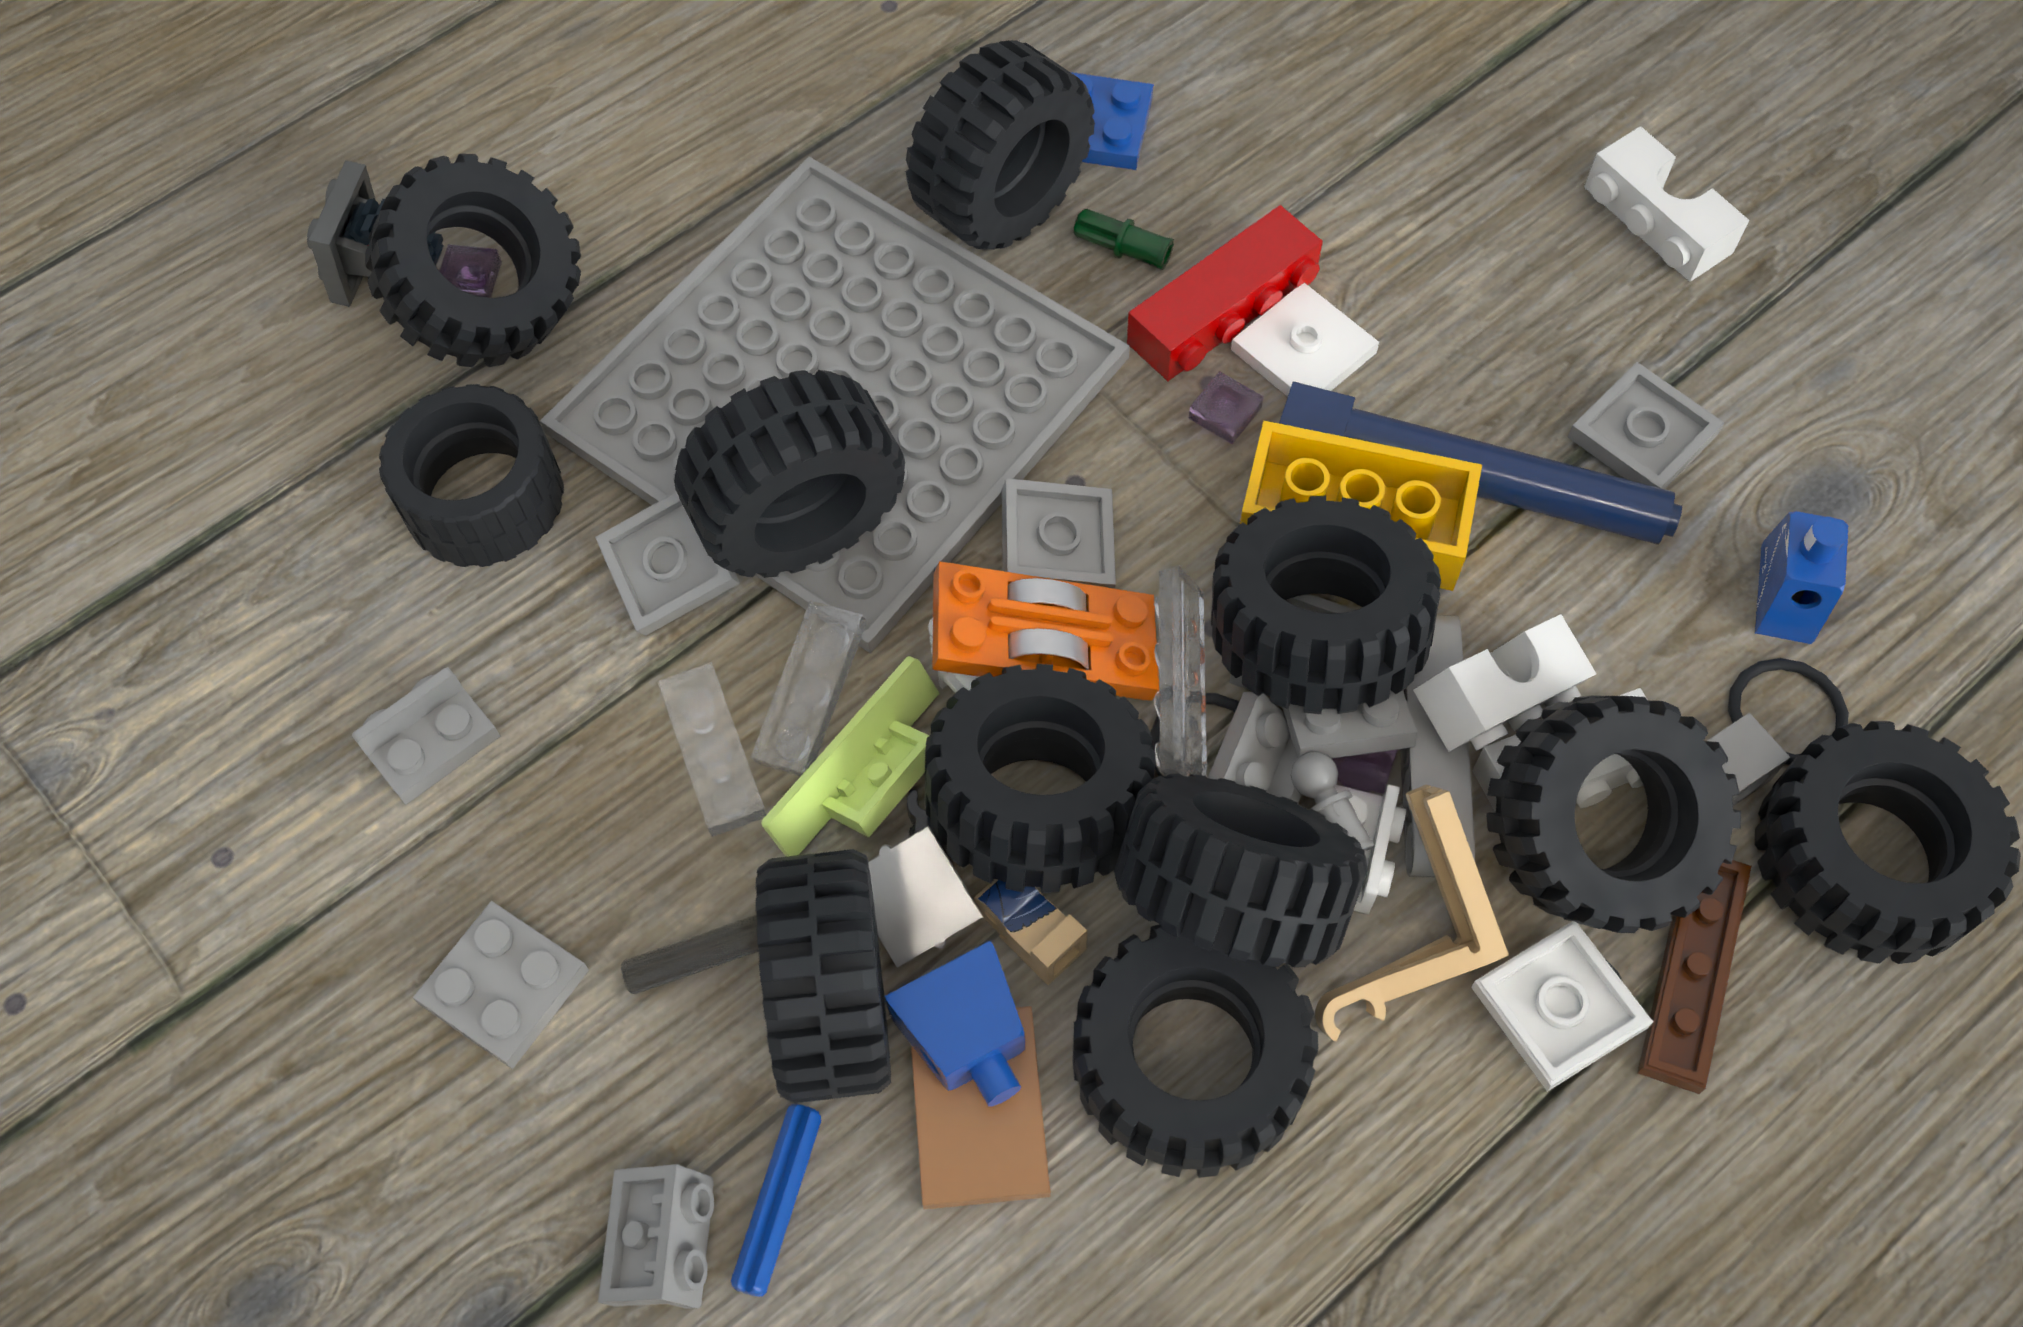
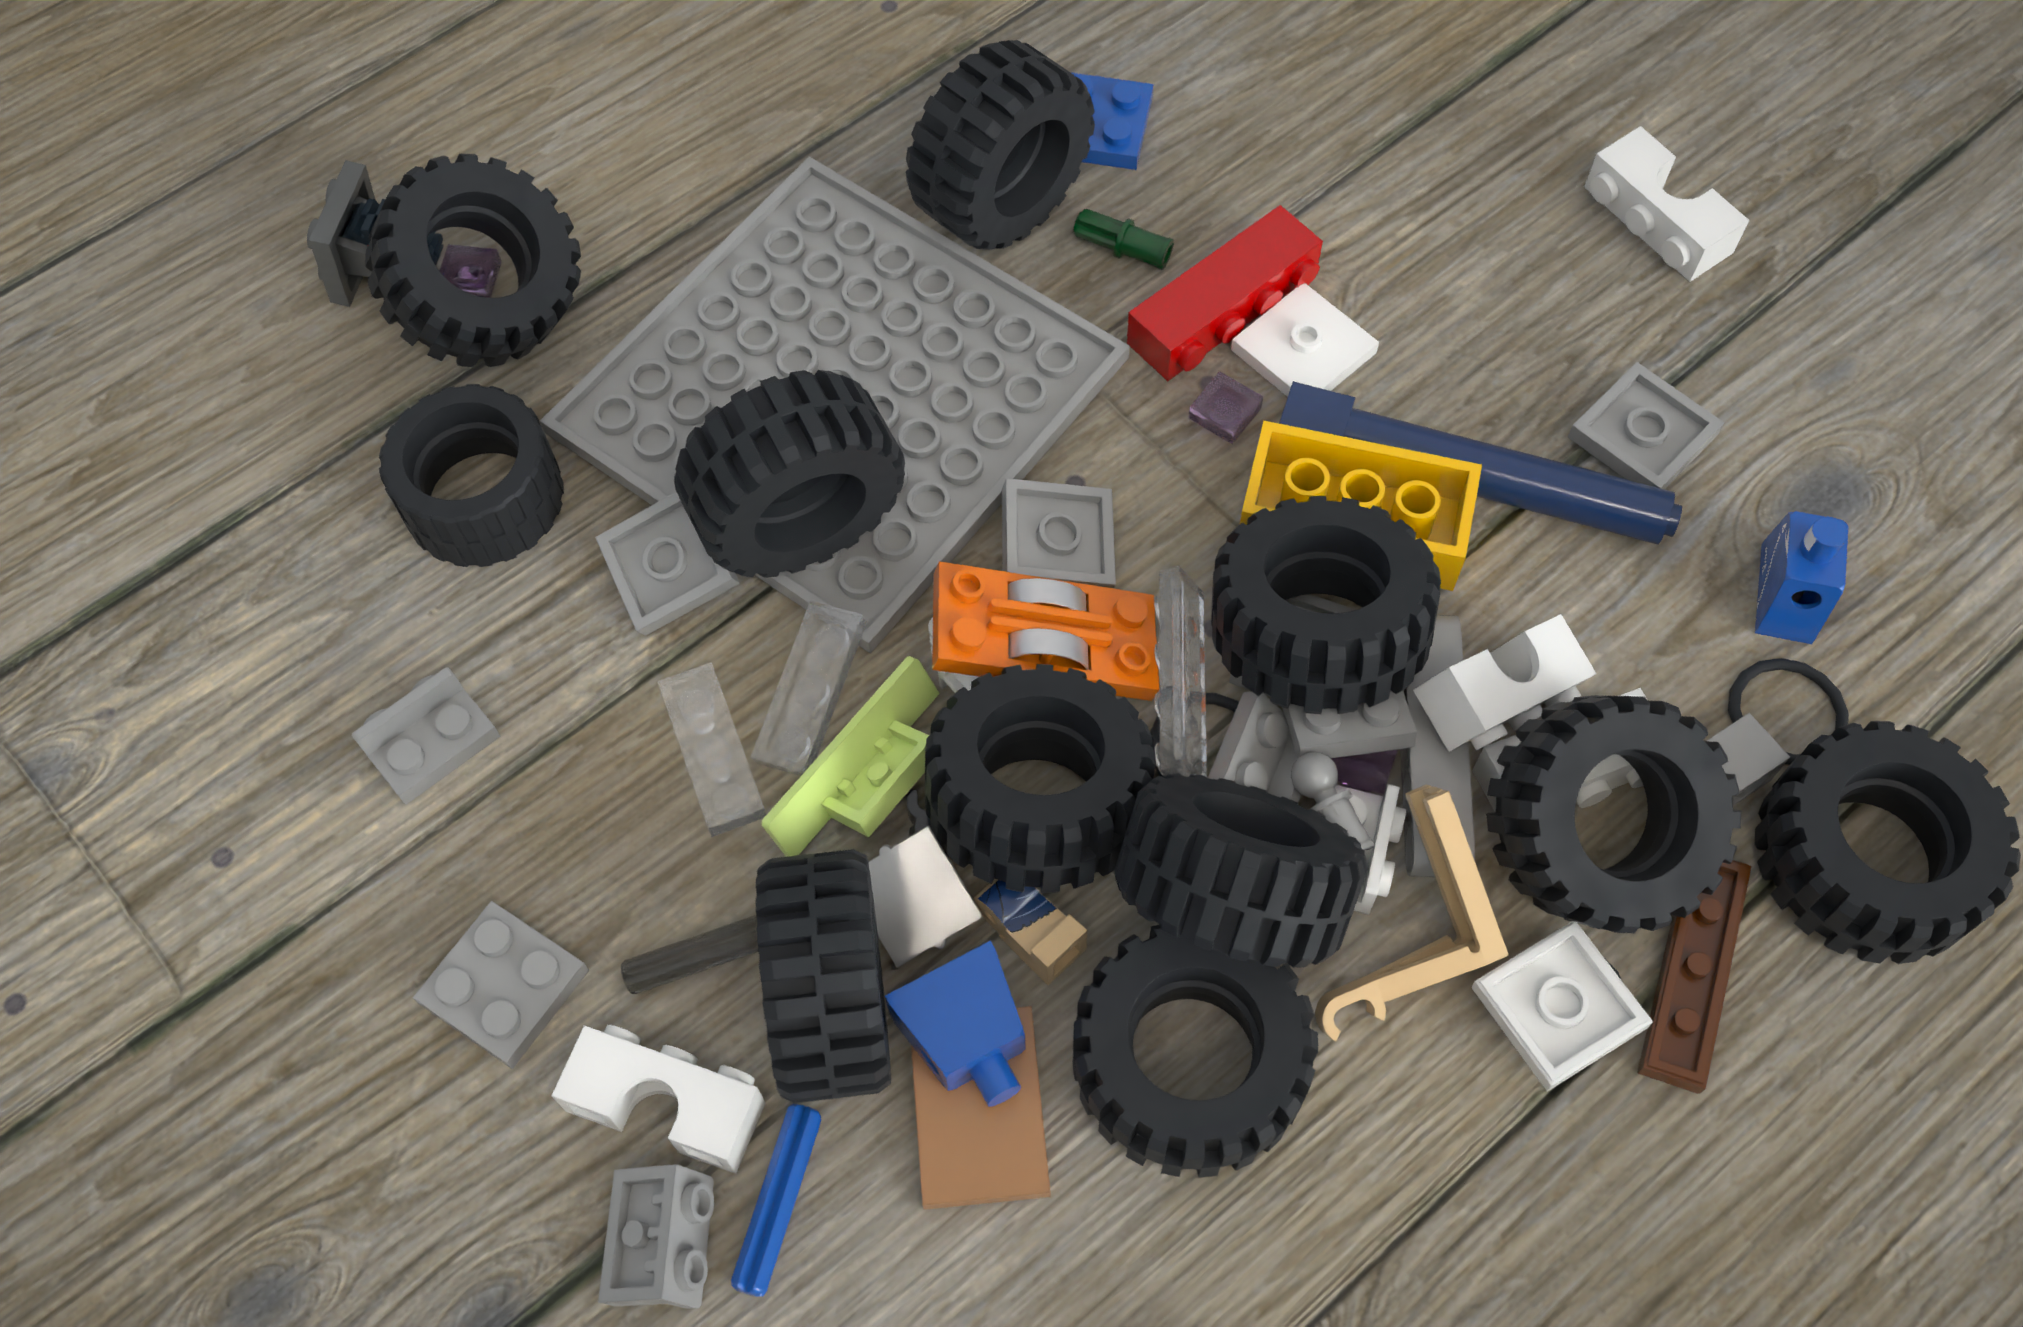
none -> white arch [552,1025,765,1174]

